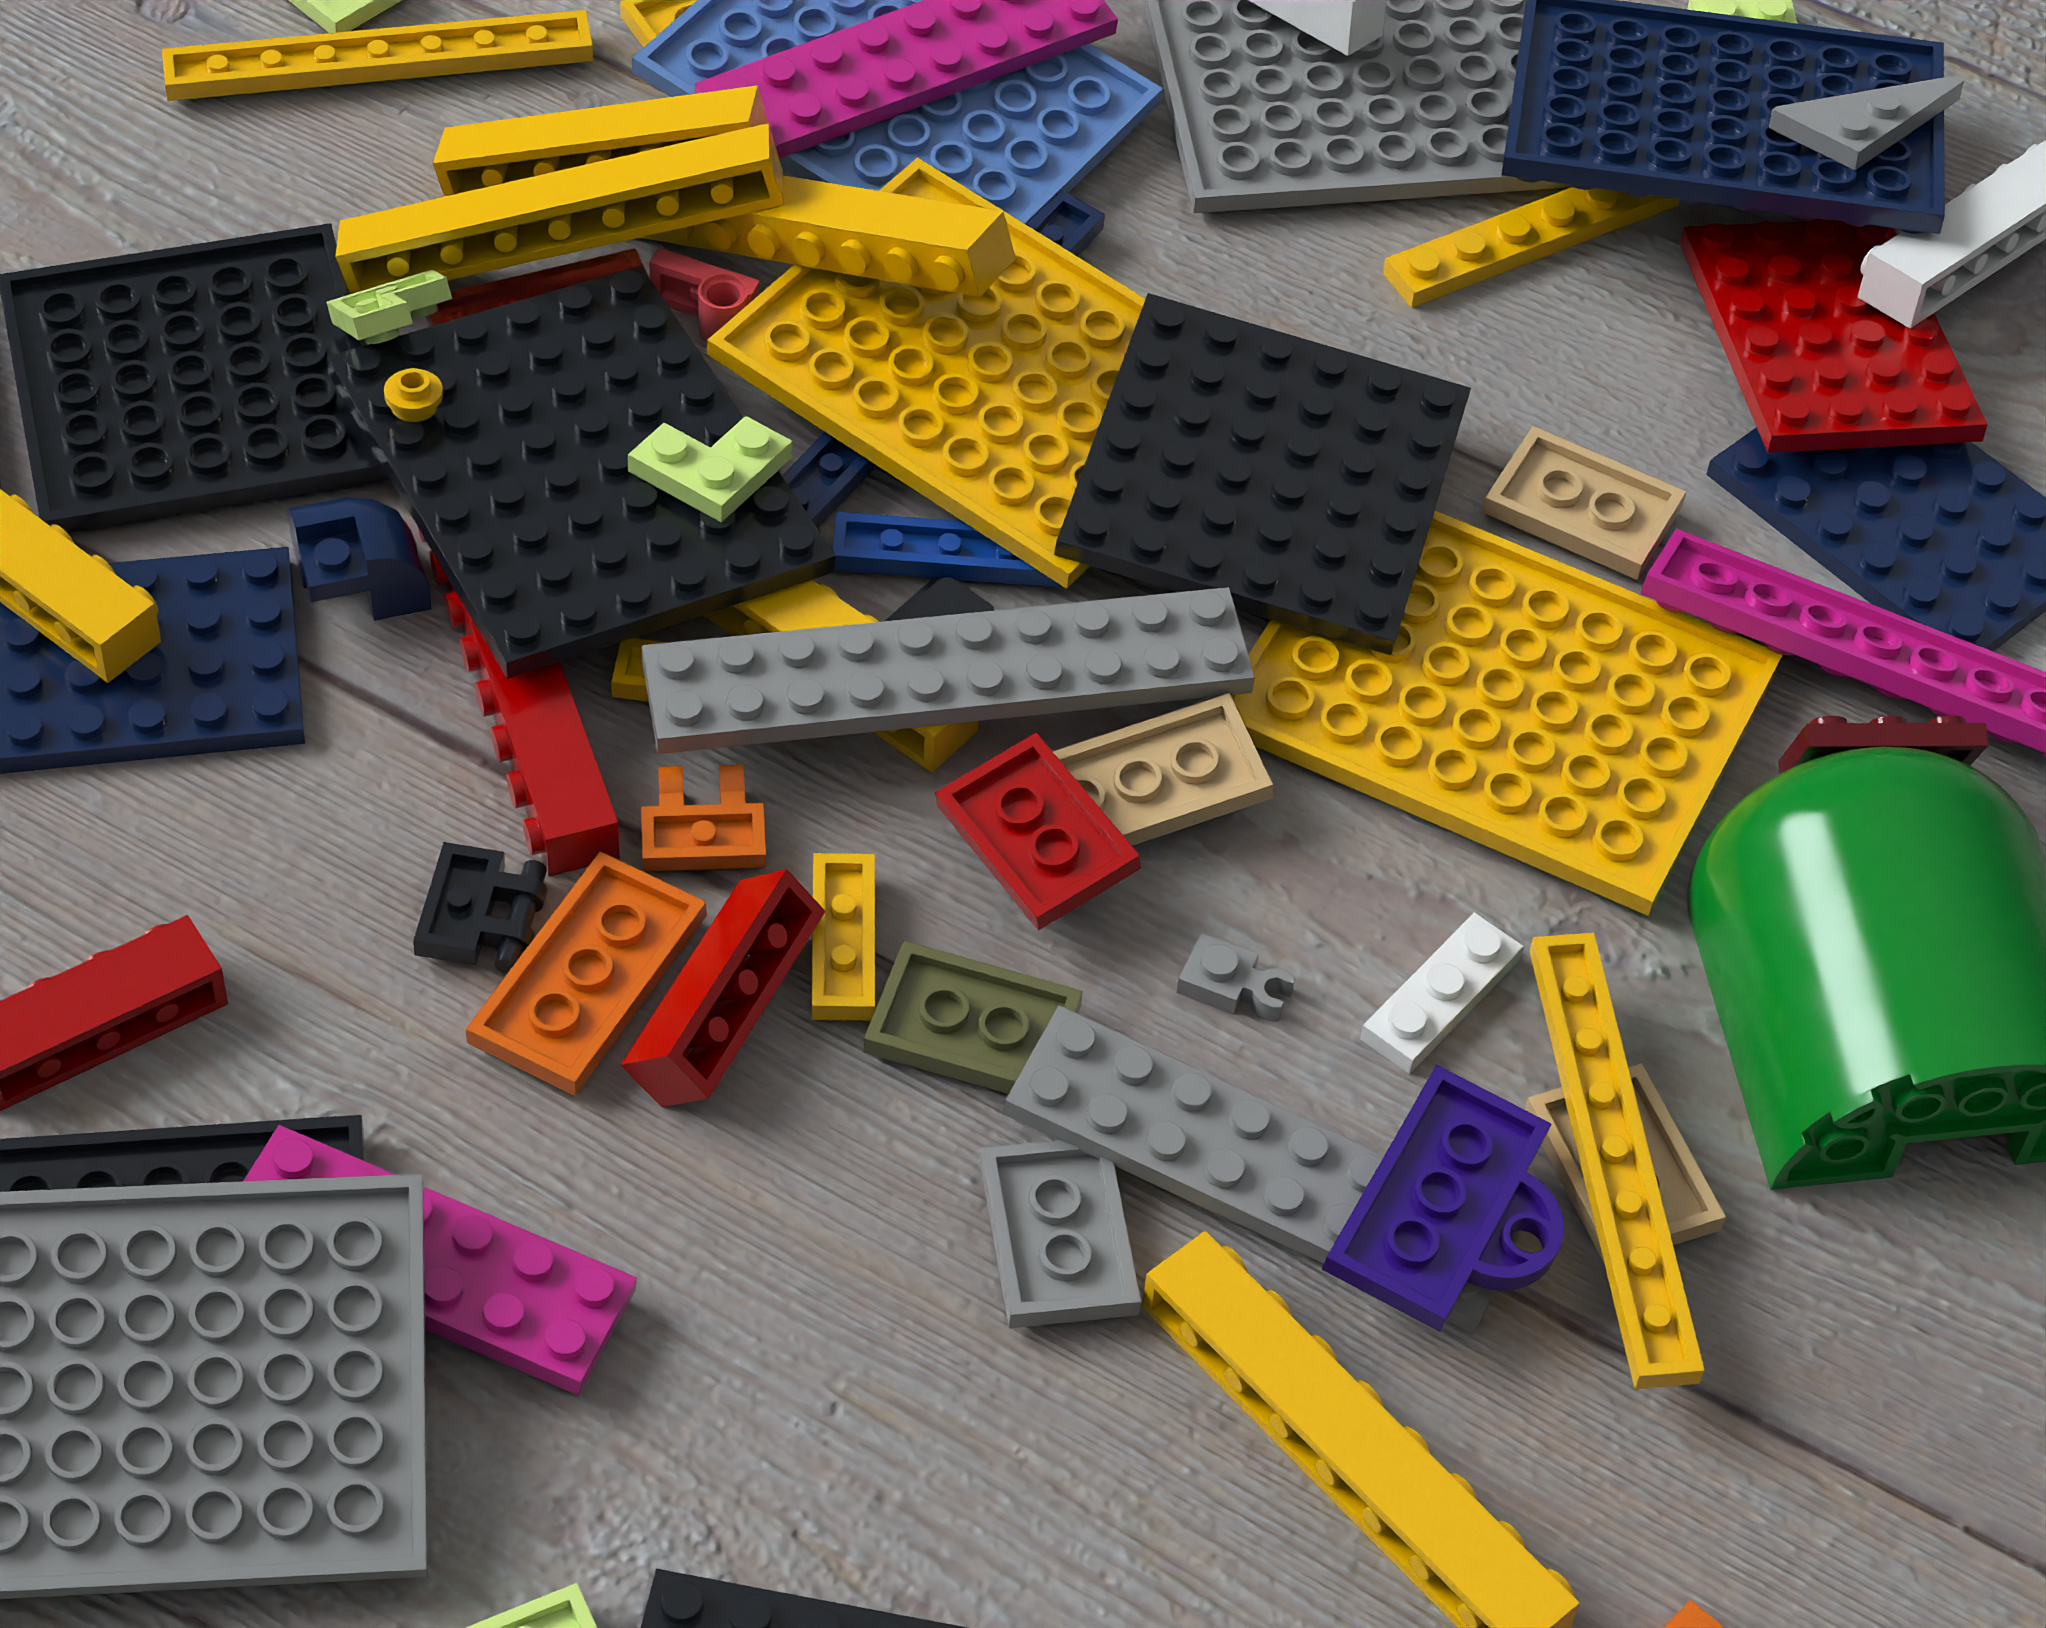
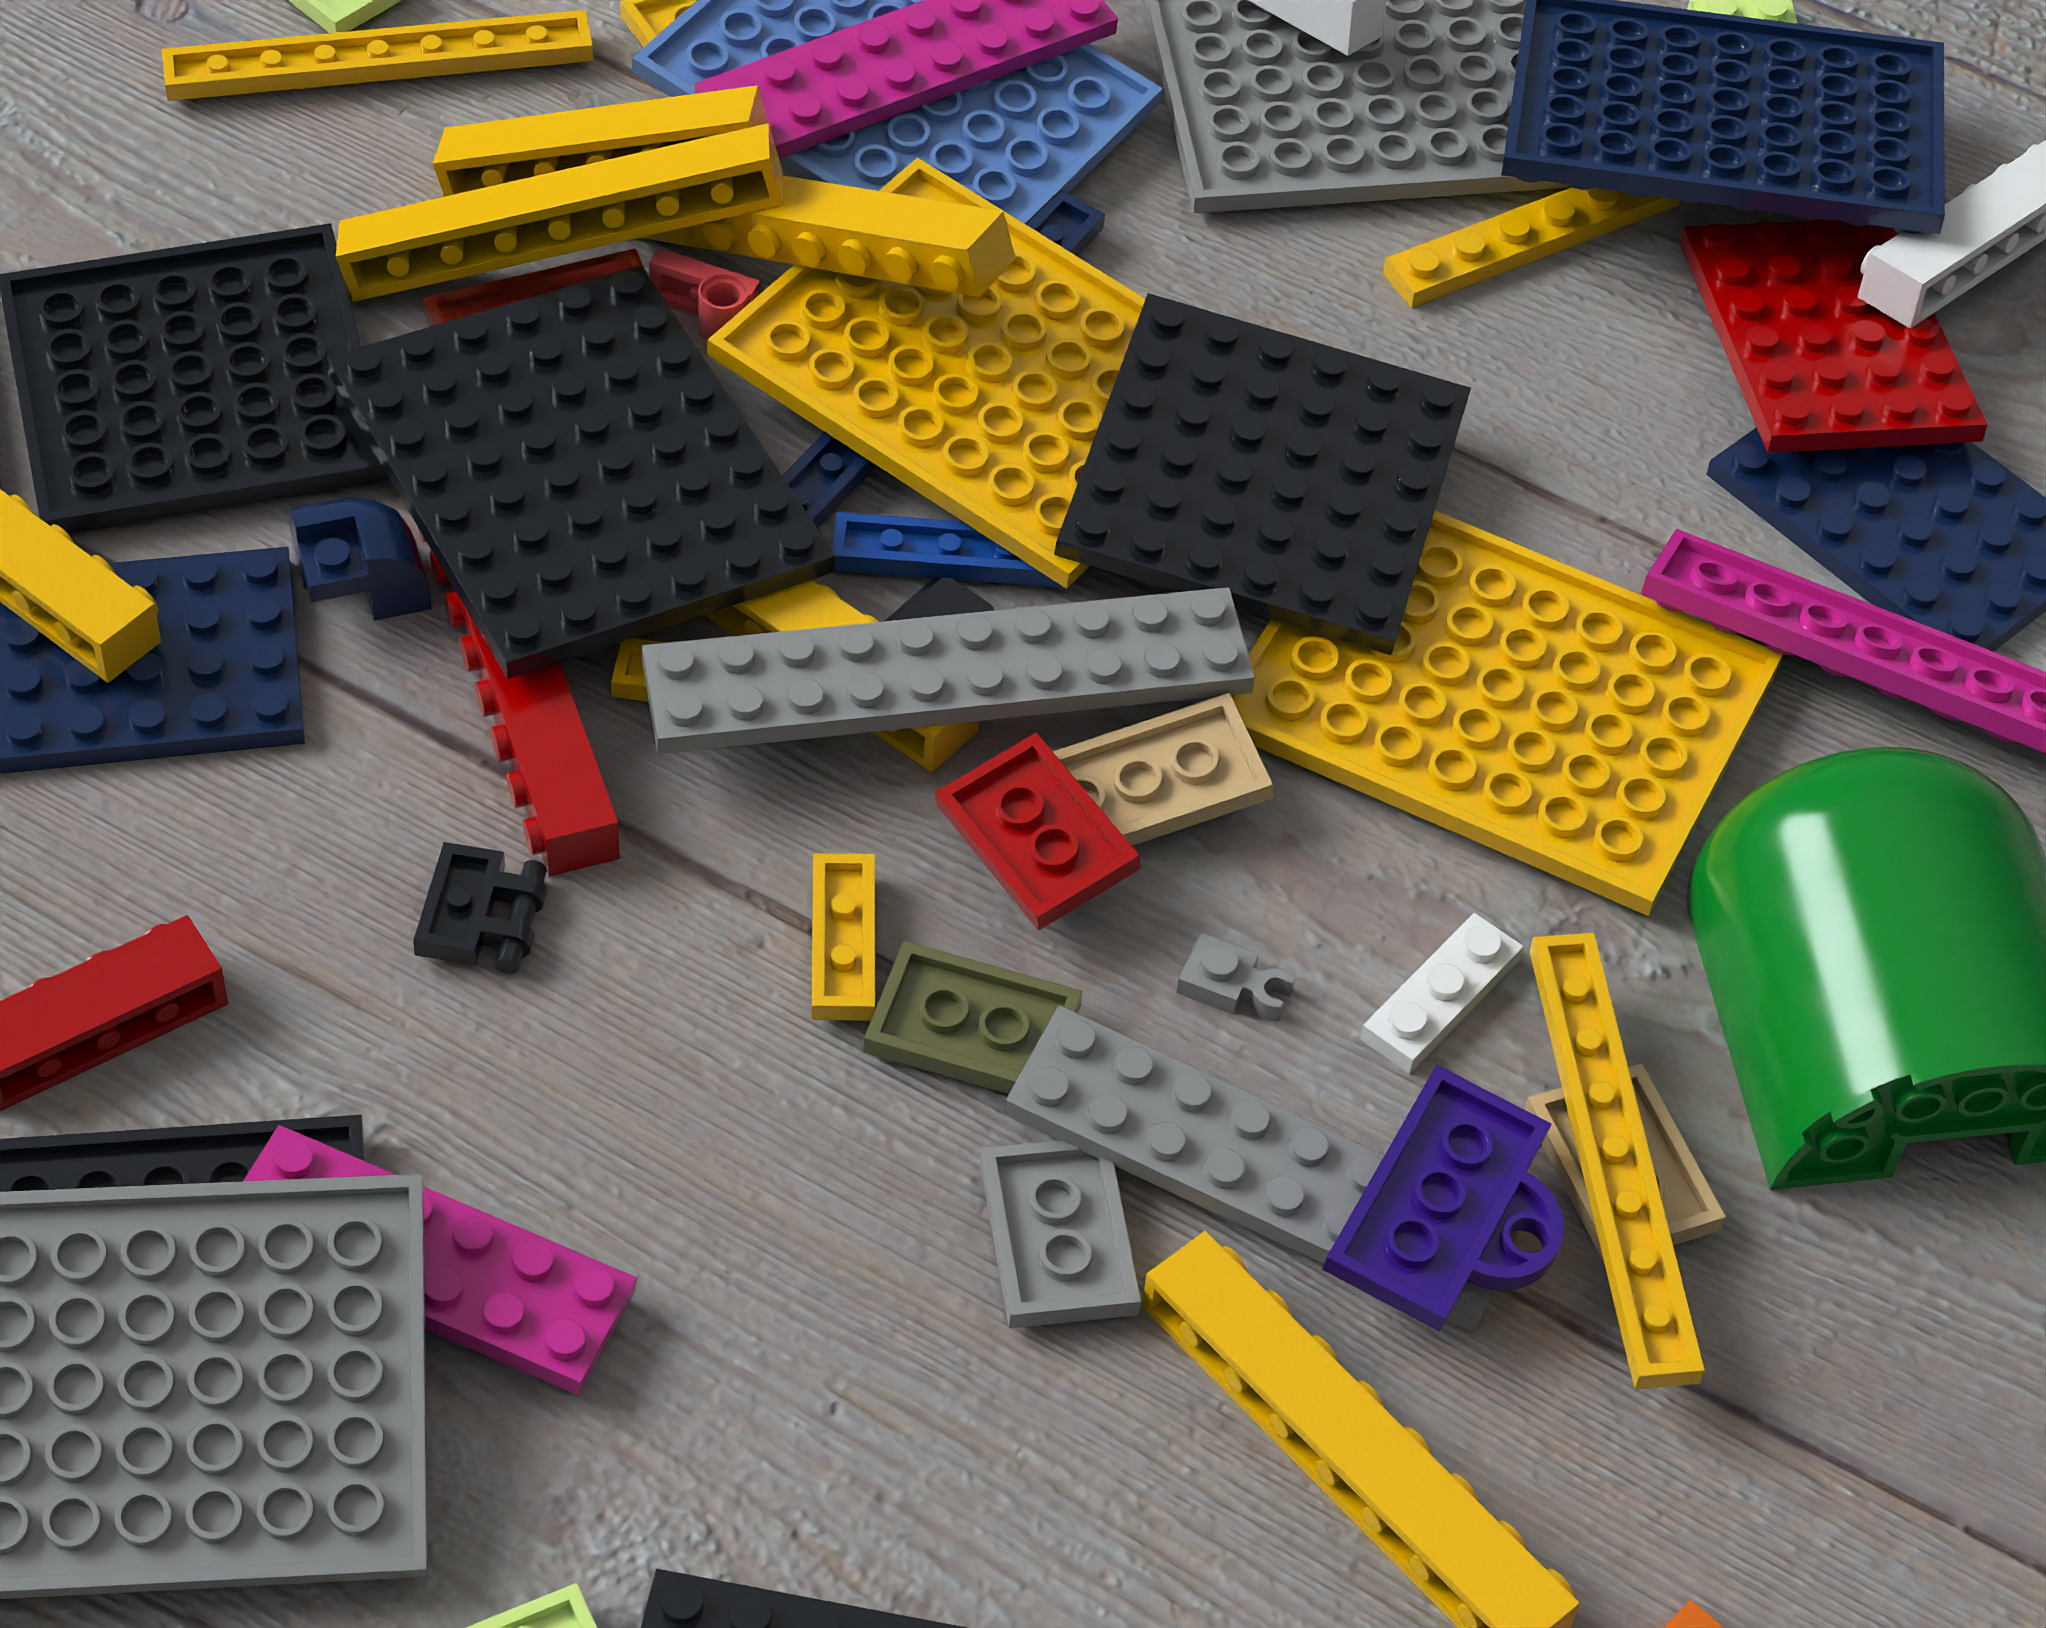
yellowish green plate [326,270,452,344] -> none
yellow plate [384,368,443,422] -> none
orange plate [465,852,707,1096] -> none
red brick [621,869,826,1107] -> none
yellowish green plate [628,416,793,523] -> none
orange plate [641,764,766,871] -> none
tan plate [1482,425,1687,580] -> none
light grey wing [1769,76,1964,170] -> none
dark red plate [1778,716,1988,774] -> none

